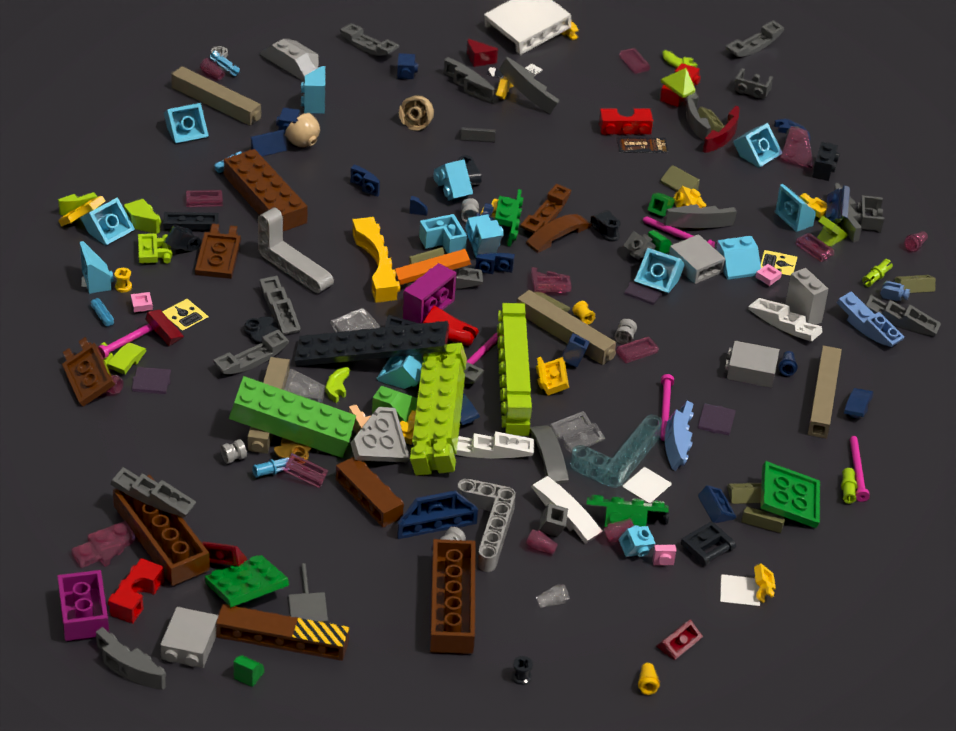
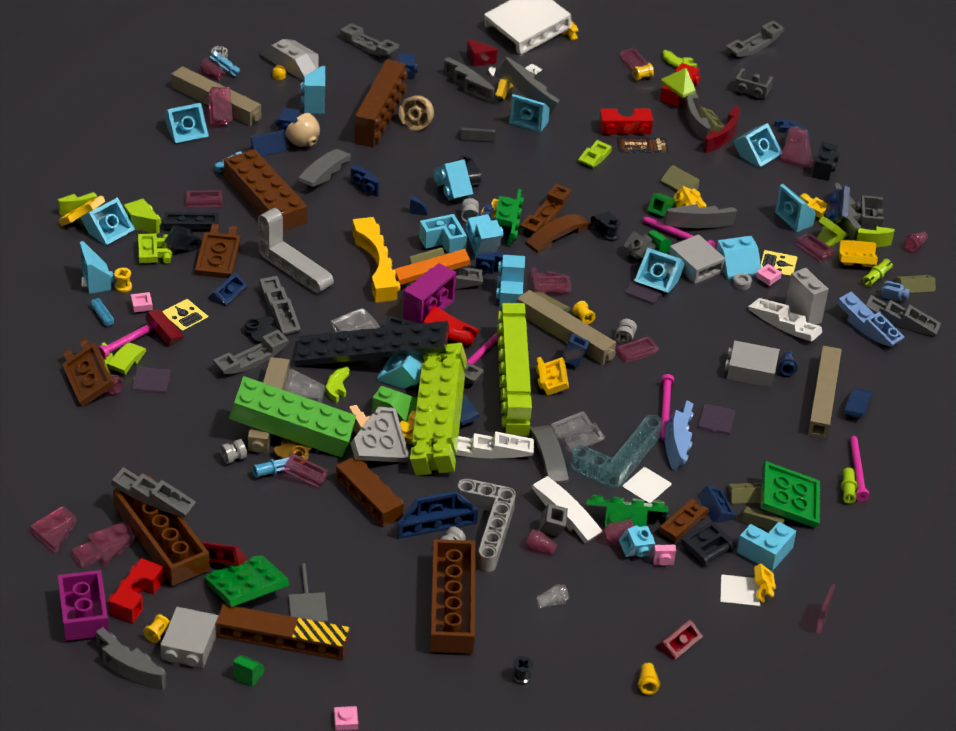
none -> clear pink wing [30,506,77,553]
none -> yellow bush [143,614,170,643]
none -> dark blue slope [208,272,248,306]
none -> clear pink hinge [209,87,232,125]
none -> yellow hinge [273,65,286,80]
none -> dark grey slope [298,149,351,187]
none -> bright pink plate [334,706,358,731]
none -> reddish brown brick [354,59,408,148]
none -> medium azure brick [496,255,525,307]
none -> medium azure slope [510,94,550,133]
none -> lime slope [578,140,612,168]
none -> yellow bush [633,63,654,81]
none -> reddish brown plate [659,499,709,542]
none -> light grey tile [733,273,752,290]
none -> medium azure brick [737,522,796,571]
none -> clear pink piece [816,584,836,634]
none -> yellow bracket [838,240,878,267]
none -> lime slope [856,226,894,247]

